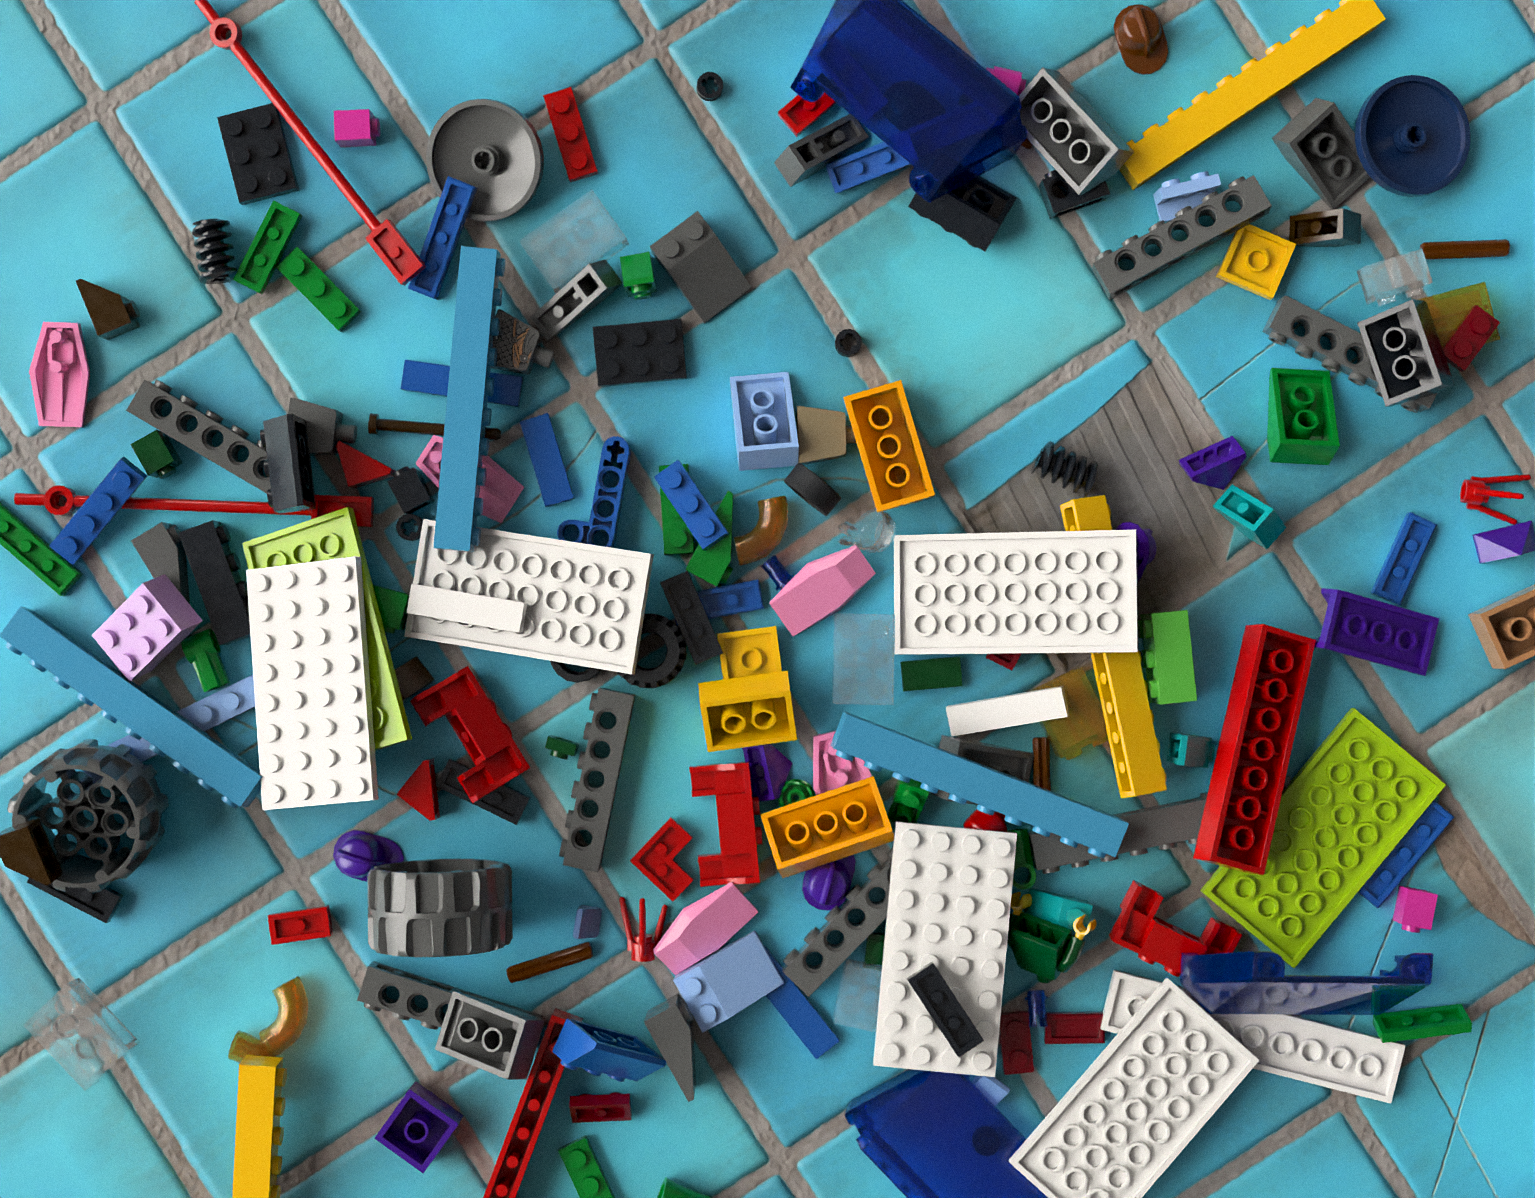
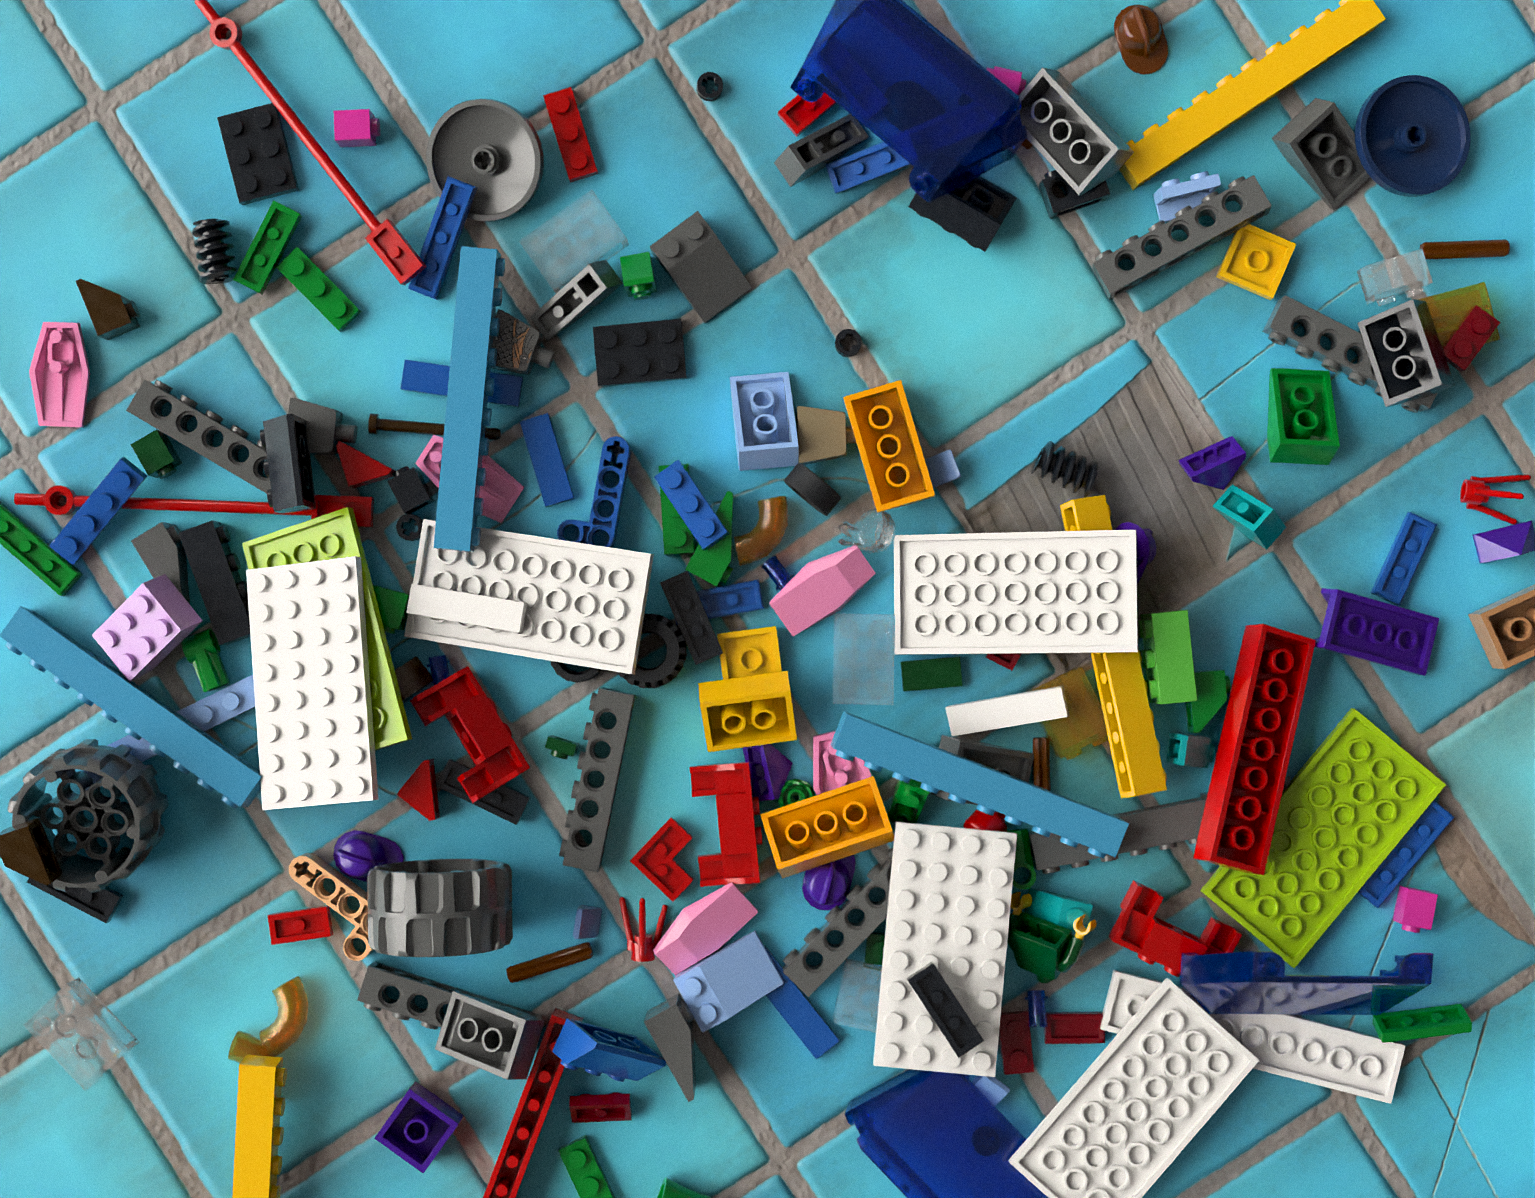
slope [1289,208,1361,247] -> none
none -> light nougat beam [289,853,373,961]
none -> clear blue pin [426,654,450,685]
none -> medium blue slope [925,449,961,488]
none -> green slope [1185,670,1231,733]

